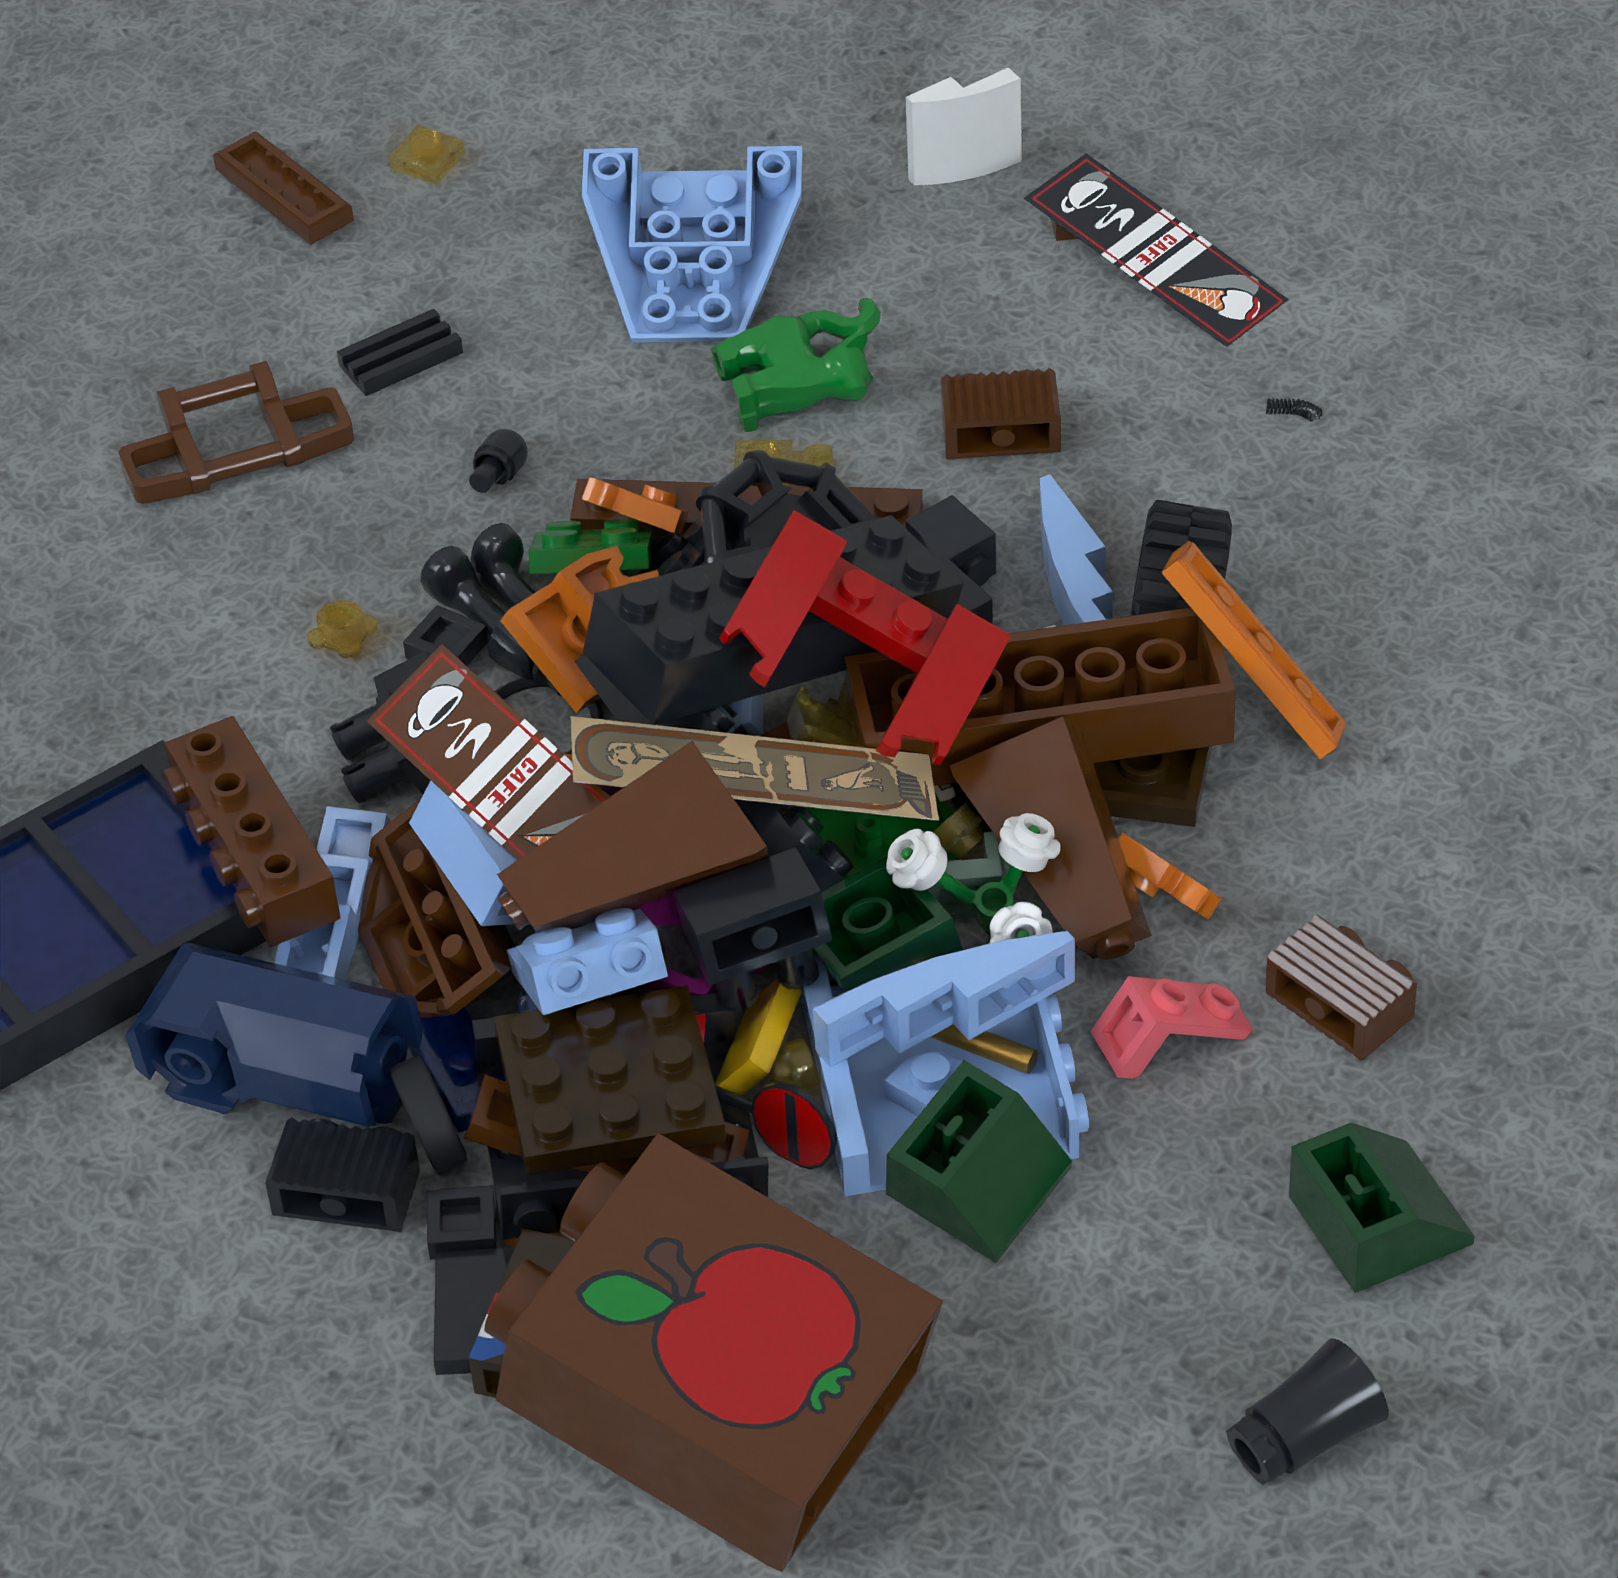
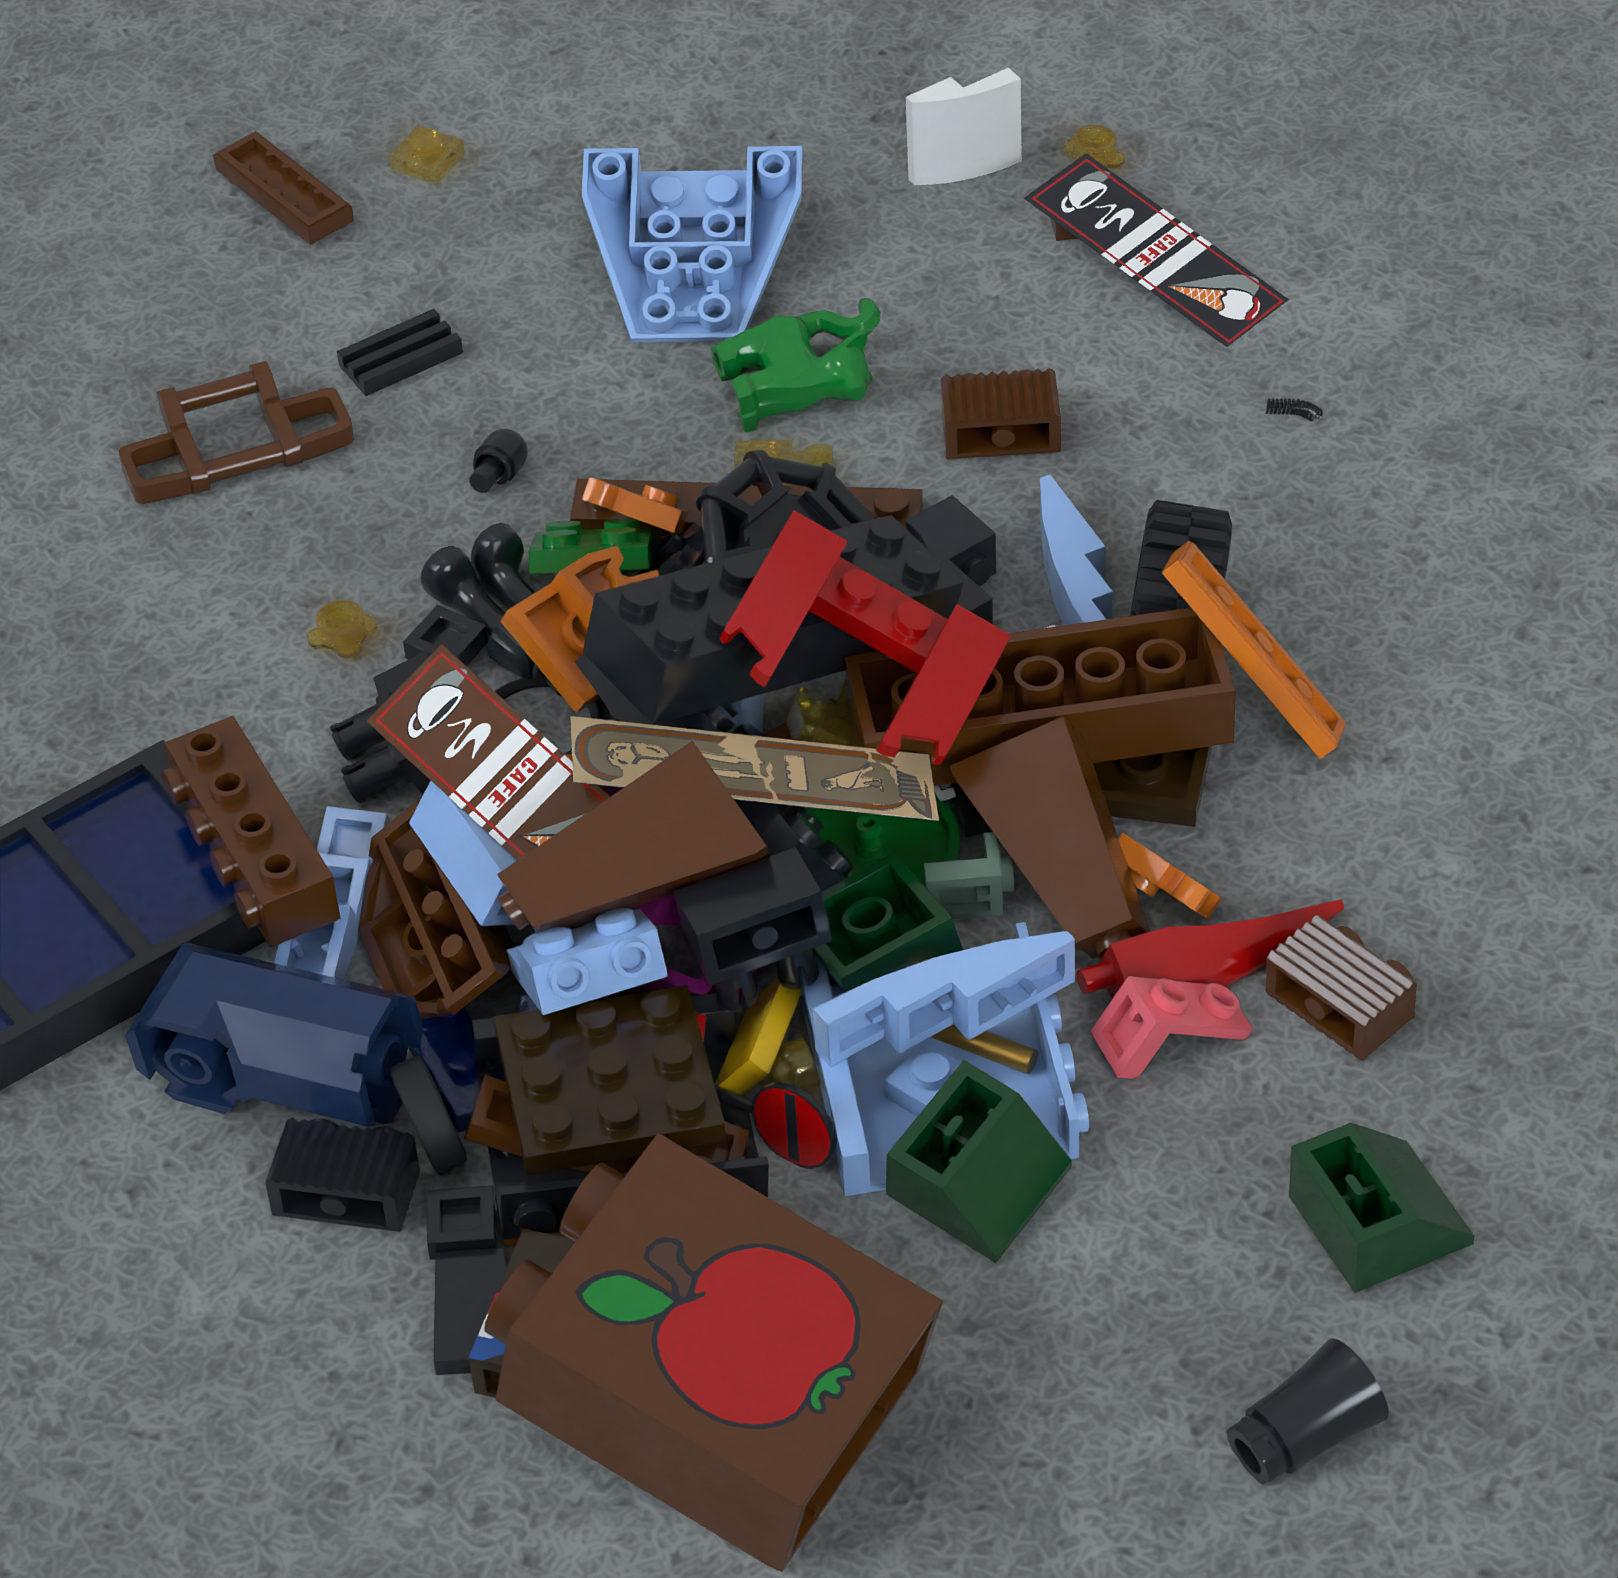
white plant [886,813,1060,943] -> none
clear yellow plate [933,803,984,860] -> none
none -> clear yellow plate [1064,125,1125,169]
none -> red piece [1076,899,1344,998]

